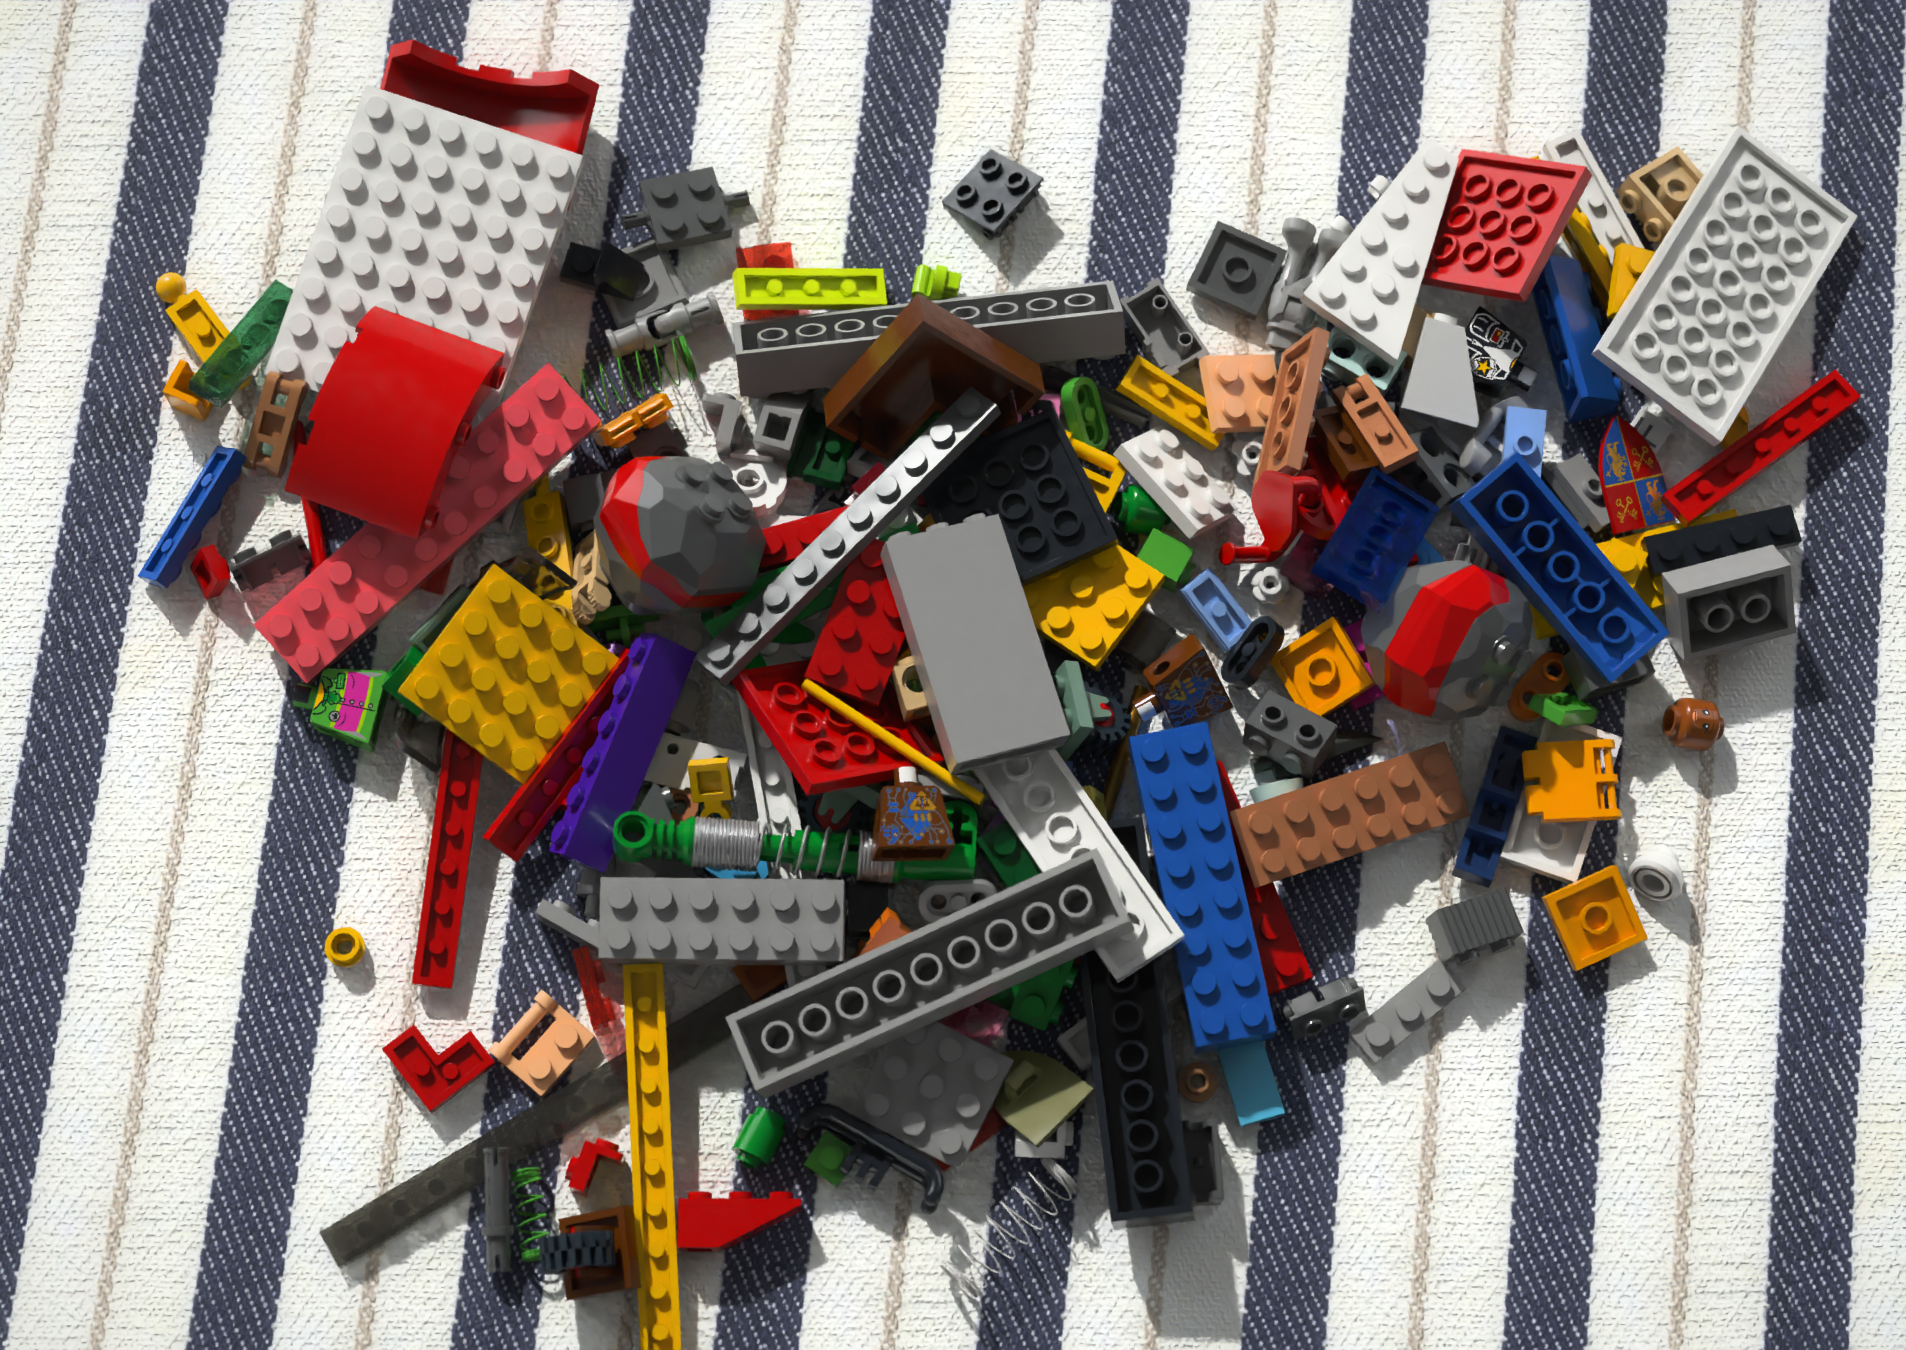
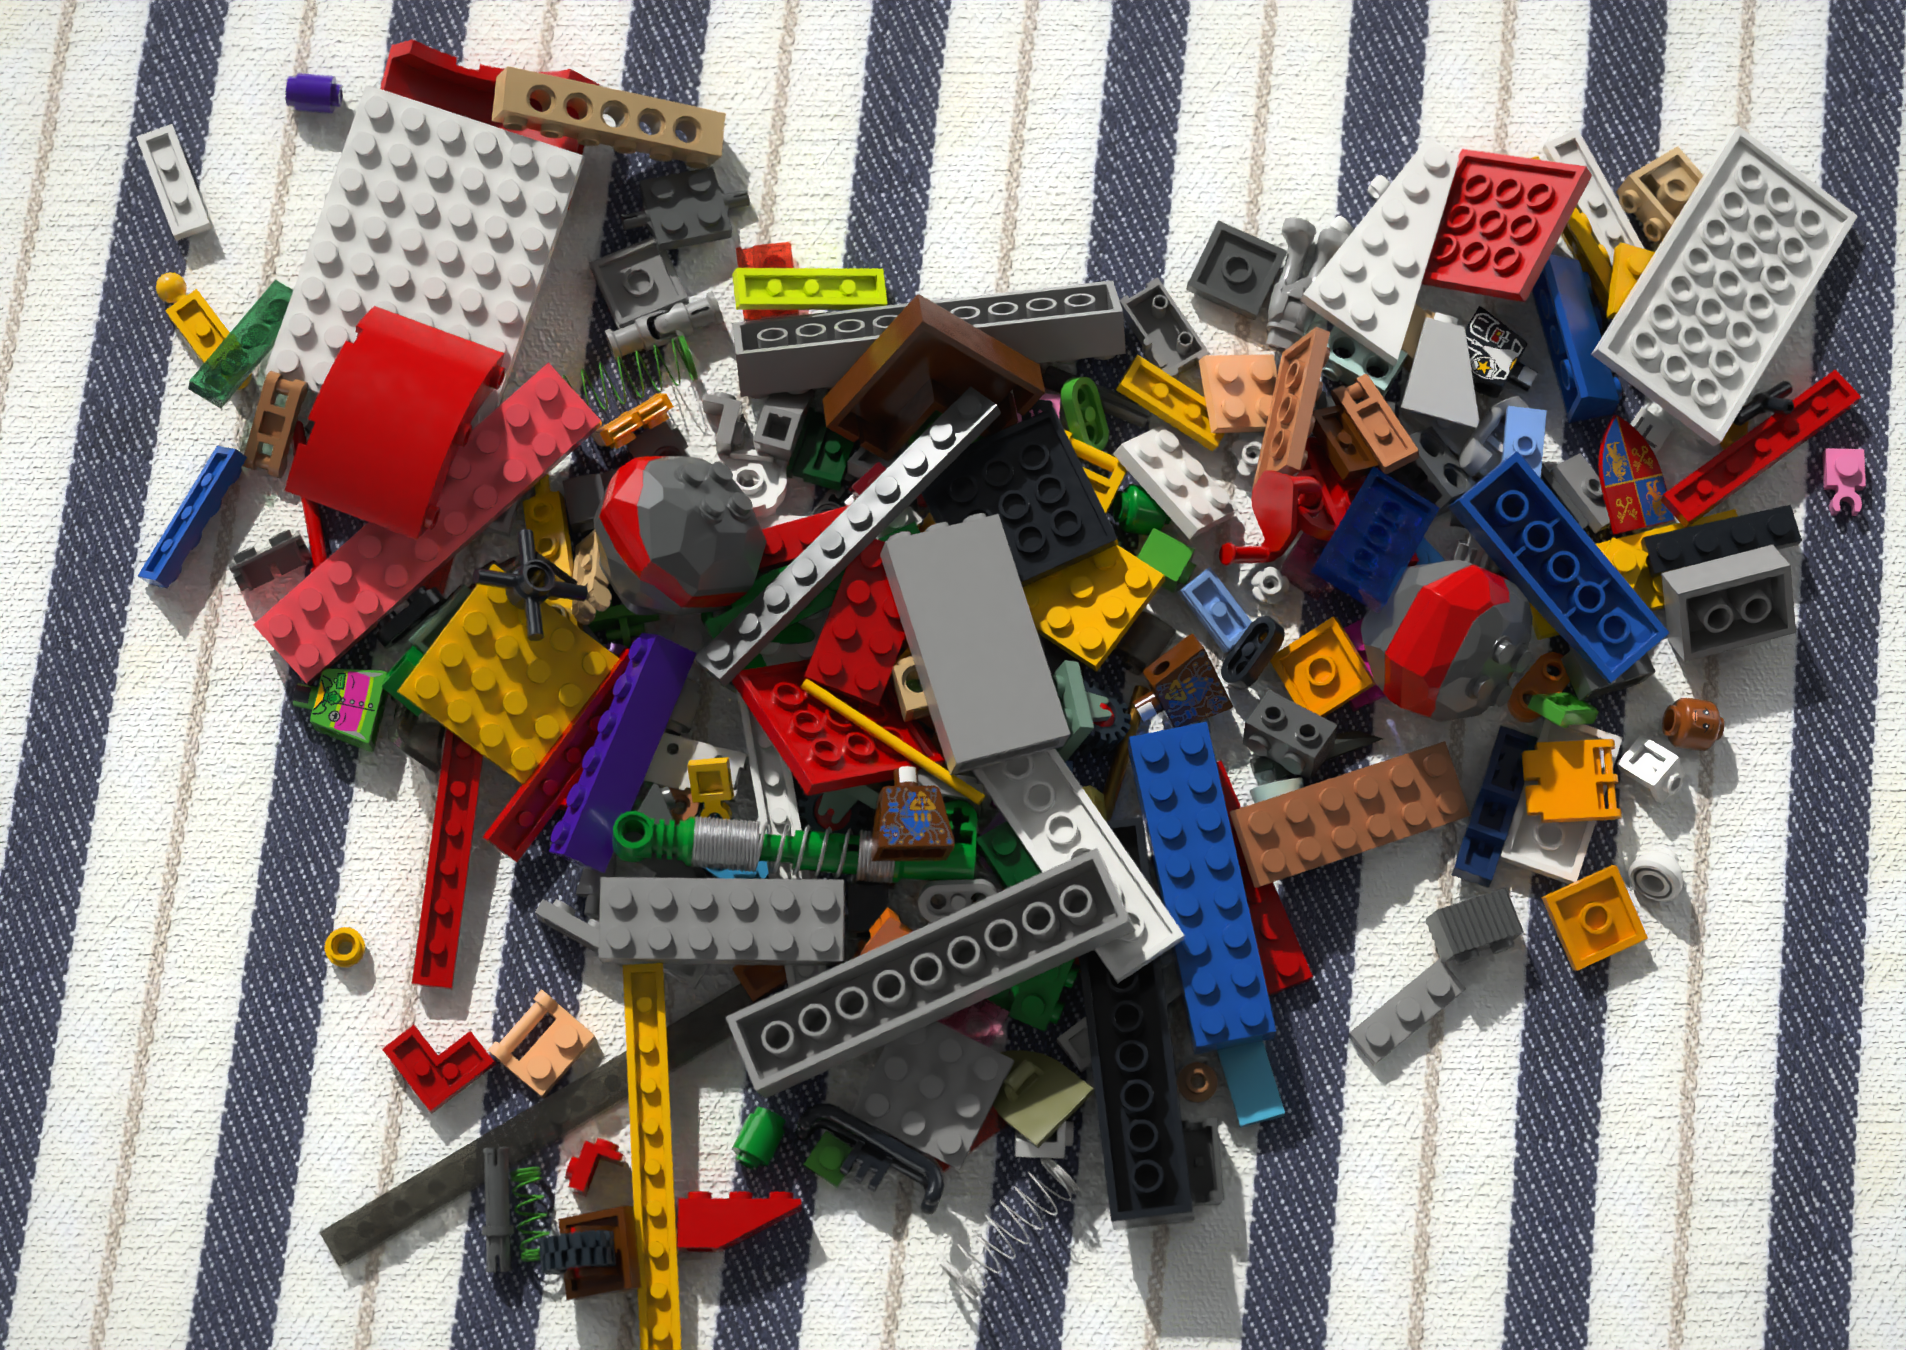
light orange panel [162,359,222,422] -> none
red plate [189,544,231,600] -> none
black slope [559,242,644,301] -> none
clear red plate [572,946,616,1037] -> none
lime piece [911,264,962,301] -> none
hinge [942,149,1044,241] -> none
dark grey hinge [1280,977,1366,1041] -> none
none -> white plate [136,124,212,241]
none -> dark purple brick [285,73,343,114]
none -> black plate [375,586,446,649]
none -> black bar [473,529,588,641]
none -> tan brick [492,66,726,169]
none -> white bracket [1617,735,1685,804]
none -> black piece [1733,381,1794,426]
none -> bright pink plate [1822,448,1866,516]

